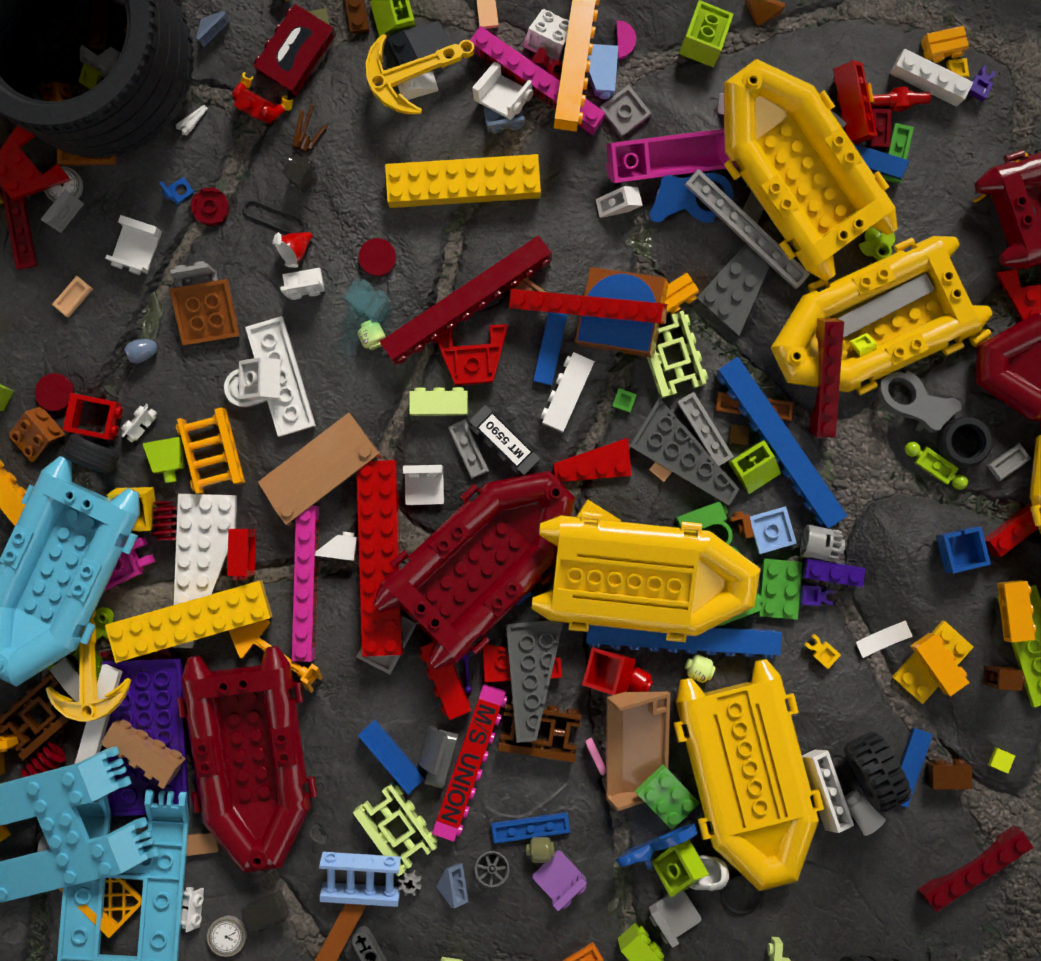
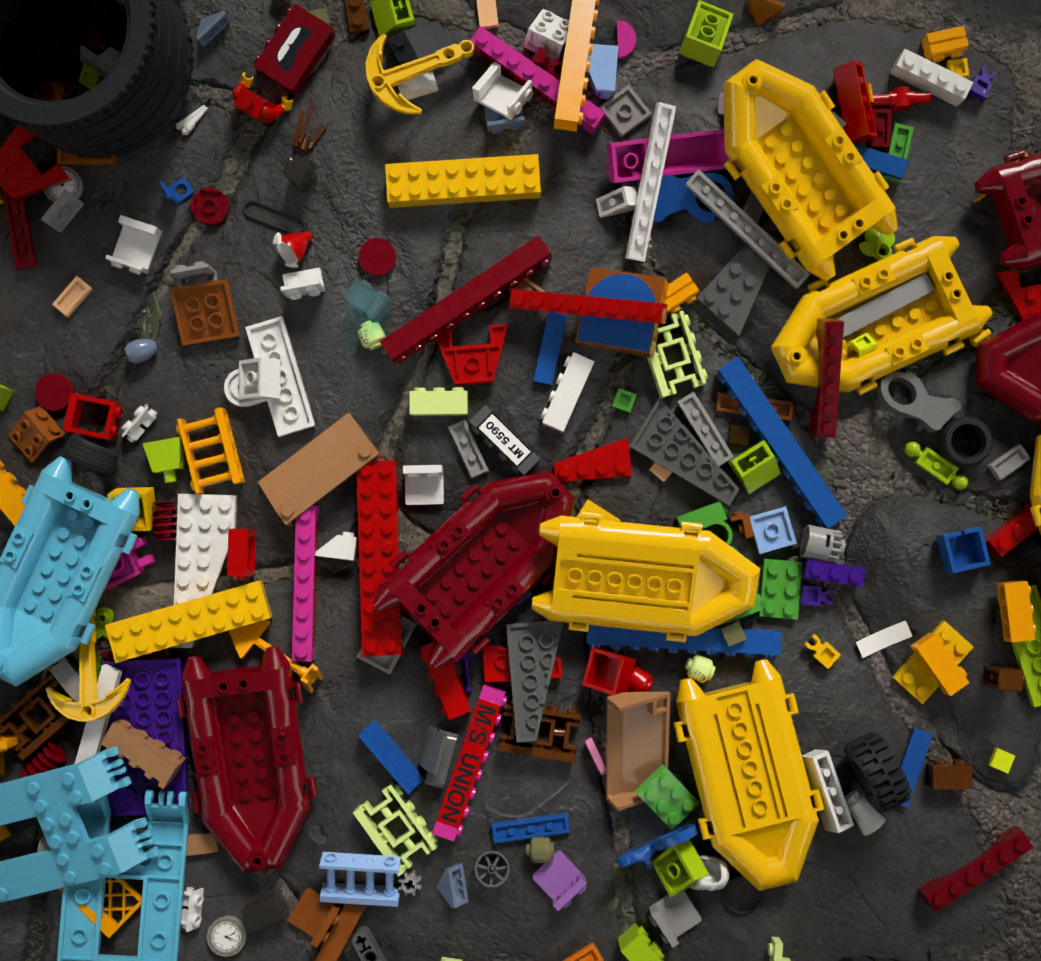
none -> dark orange bracket [288,888,341,948]
none -> white tile [625,102,676,262]
none -> olive tile [720,621,746,647]

